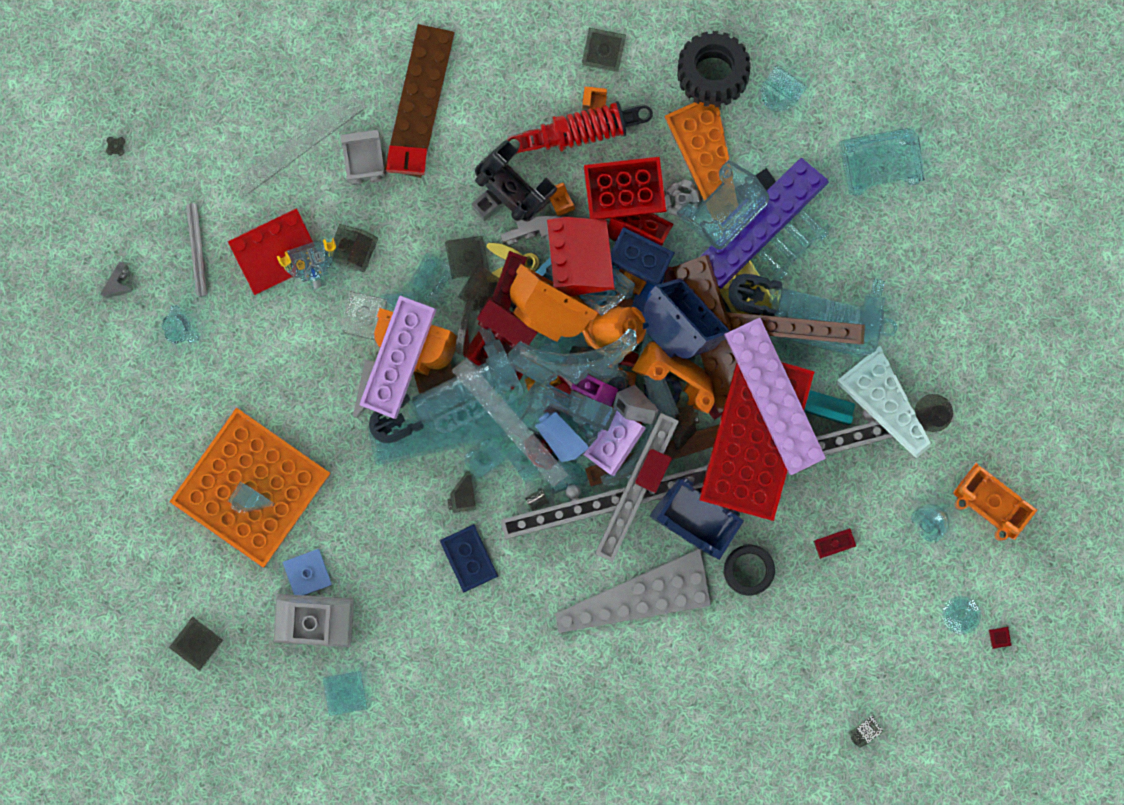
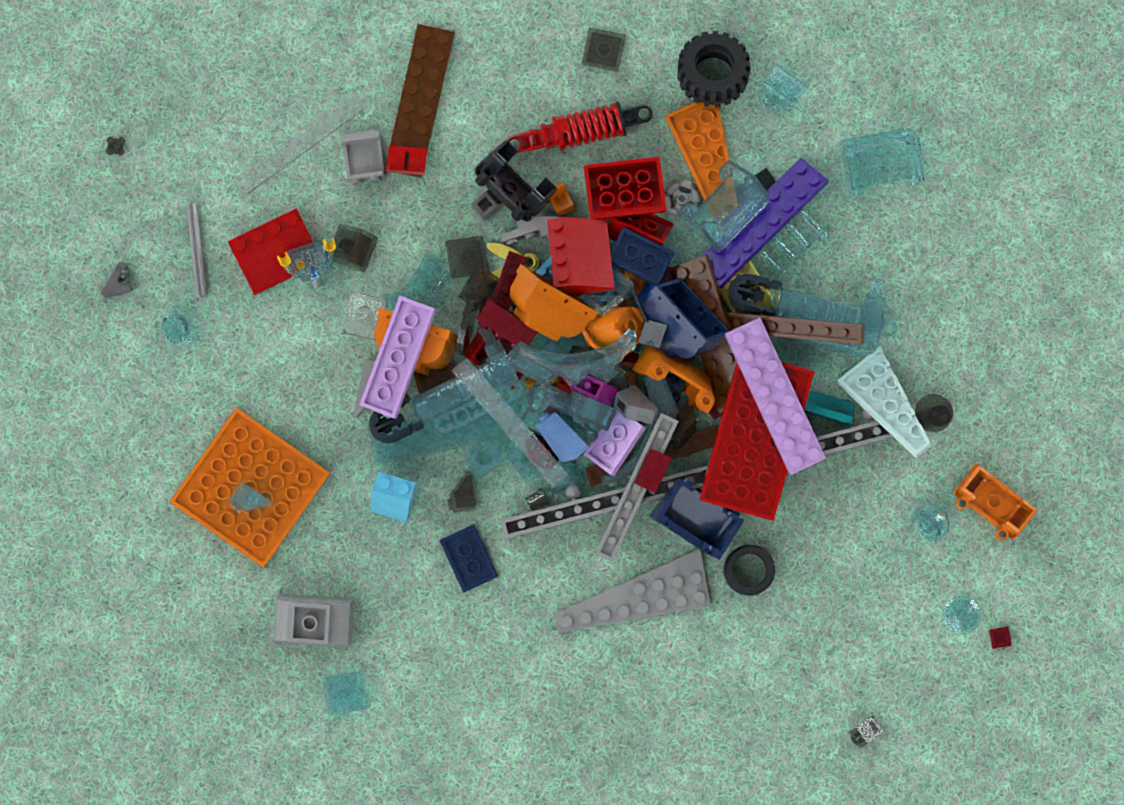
clear smoke plate [169,617,224,671] -> none
medium blue plate [283,549,332,595] -> none
orange panel [582,86,607,110] -> none
dark red plate [813,528,856,559] -> none
none -> medium azure slope [370,472,418,522]
none -> piece [631,290,668,349]

